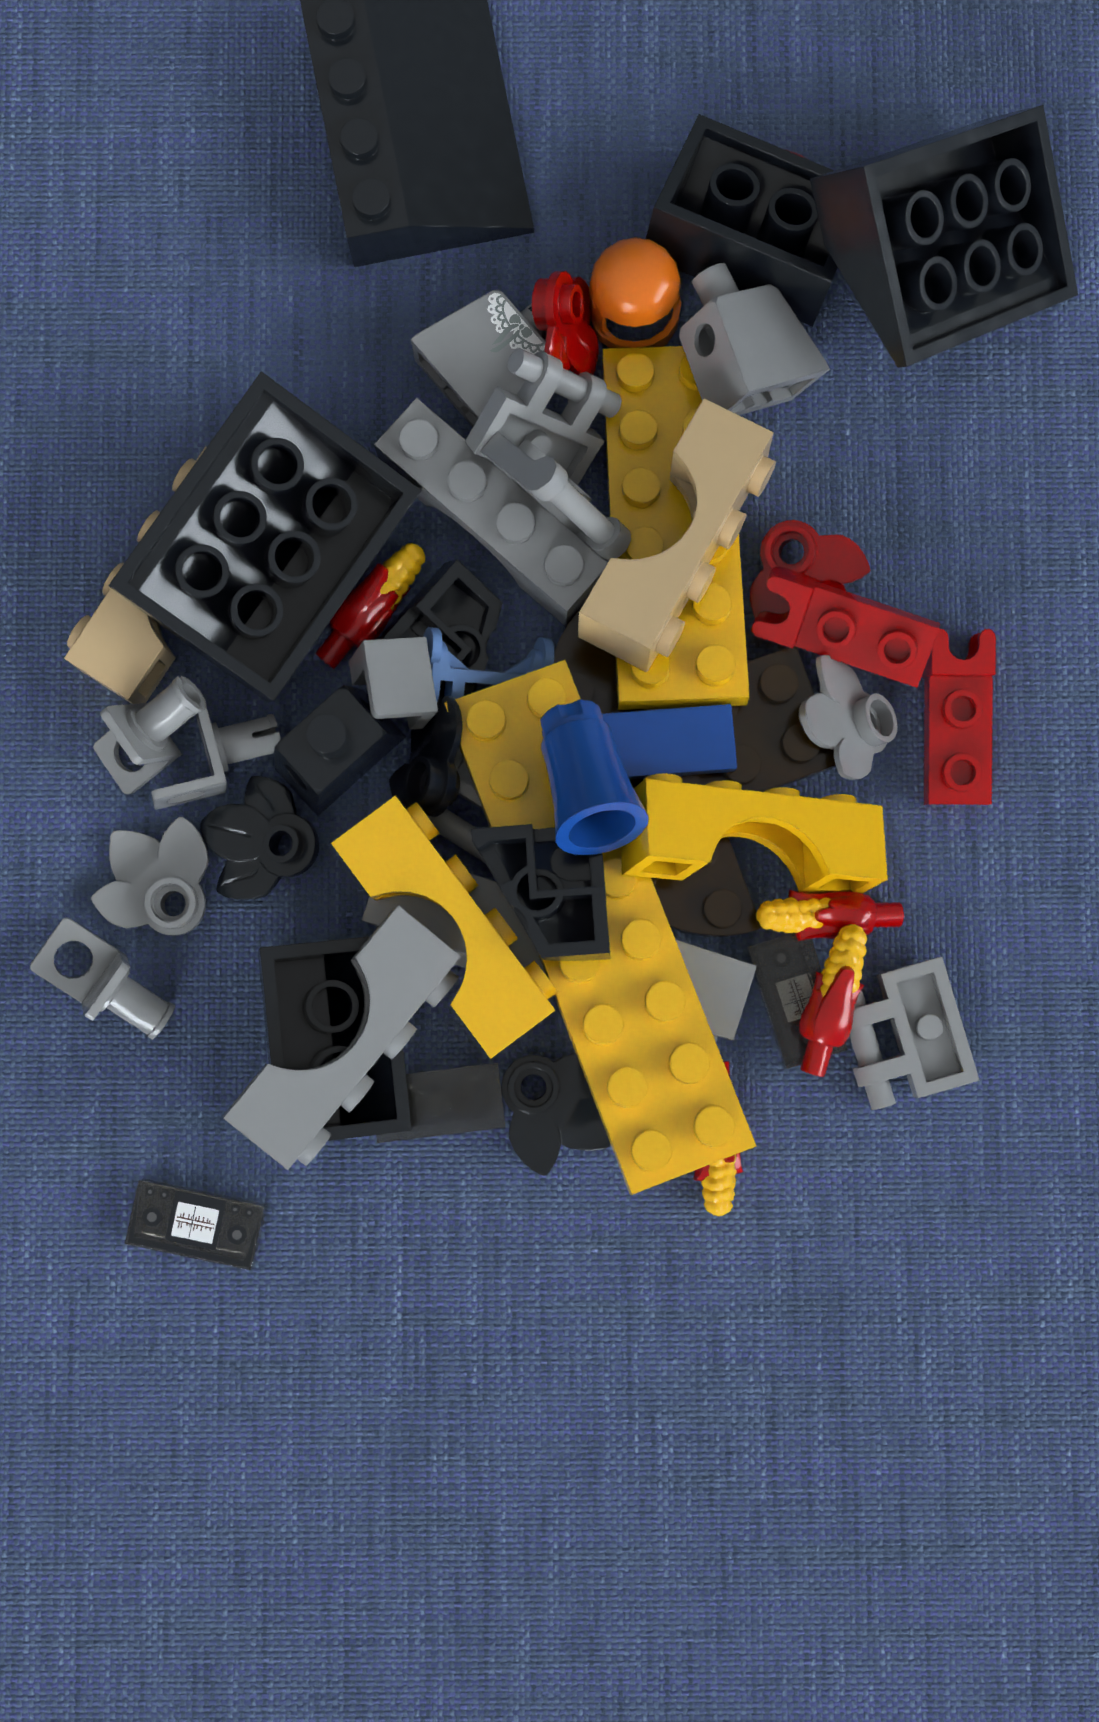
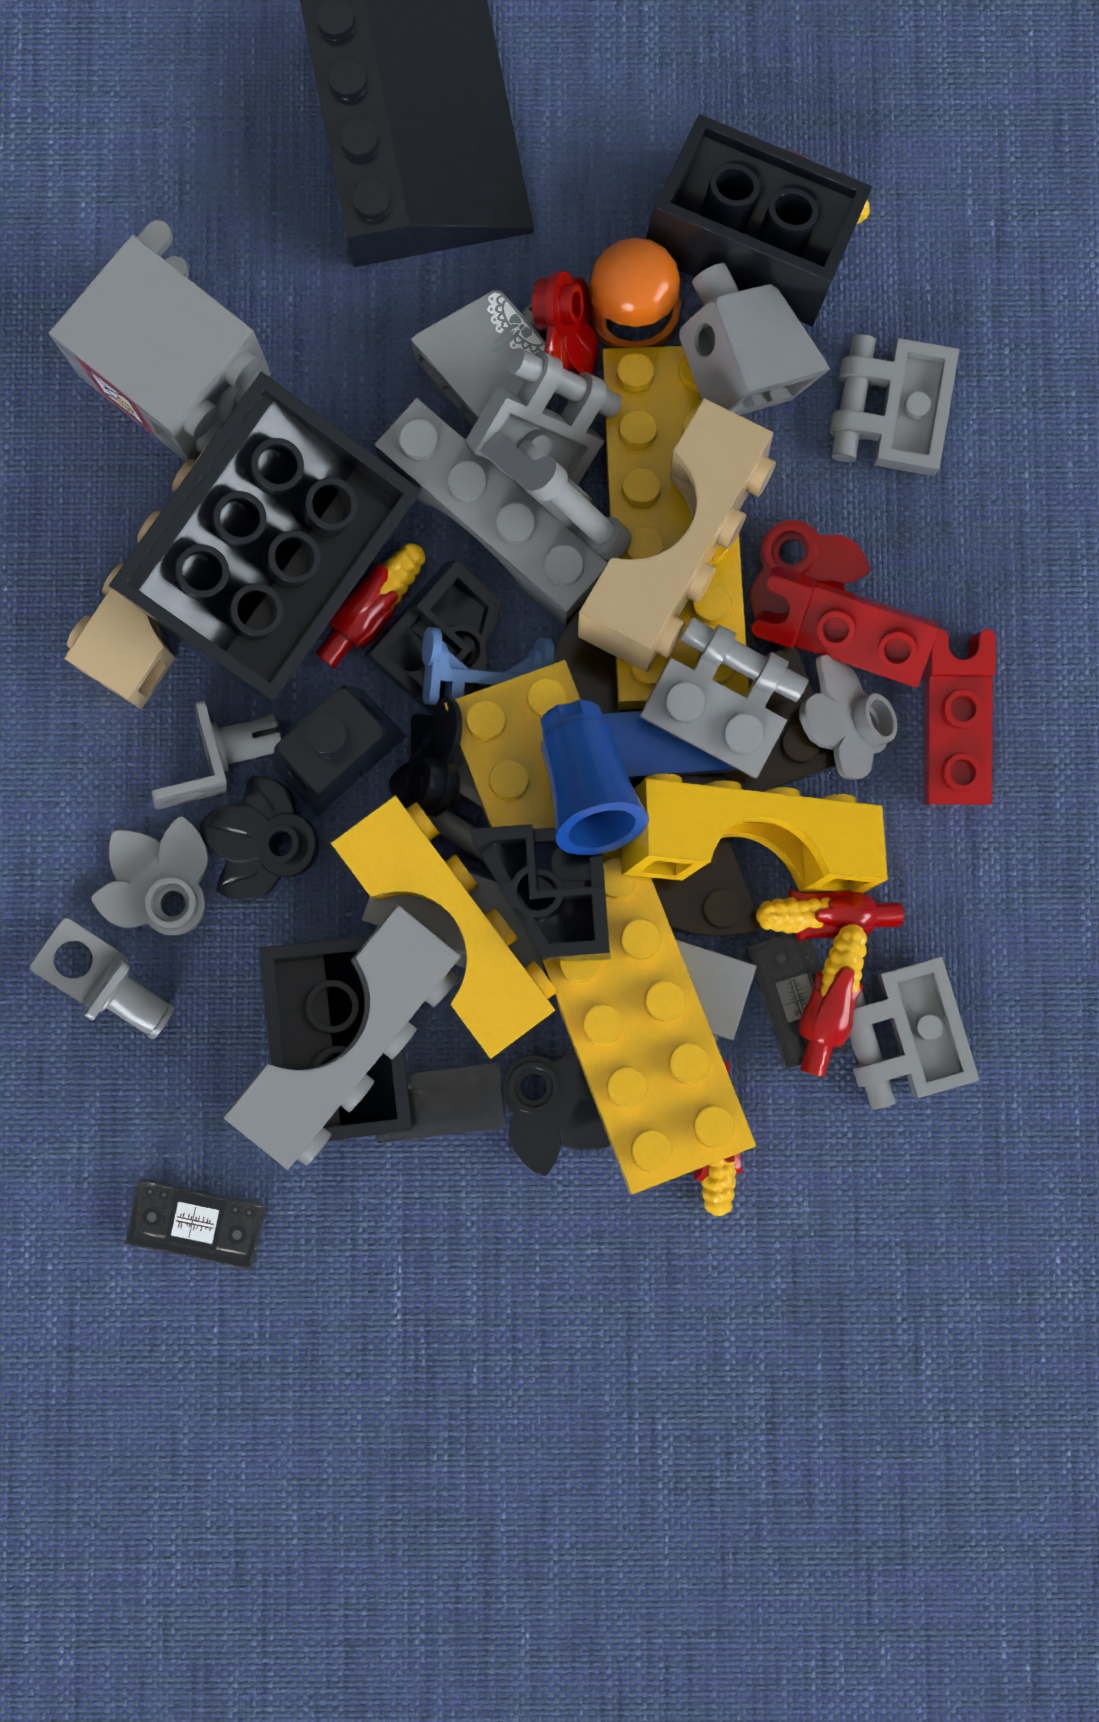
light grey bracket [93,676,206,794] -> none
light grey panel [349,637,438,729] -> none
black slope [810,105,1078,368] -> none
none -> light grey container [49,220,272,461]
none -> light grey plate [638,617,809,779]
none -> light grey plate [829,334,960,476]

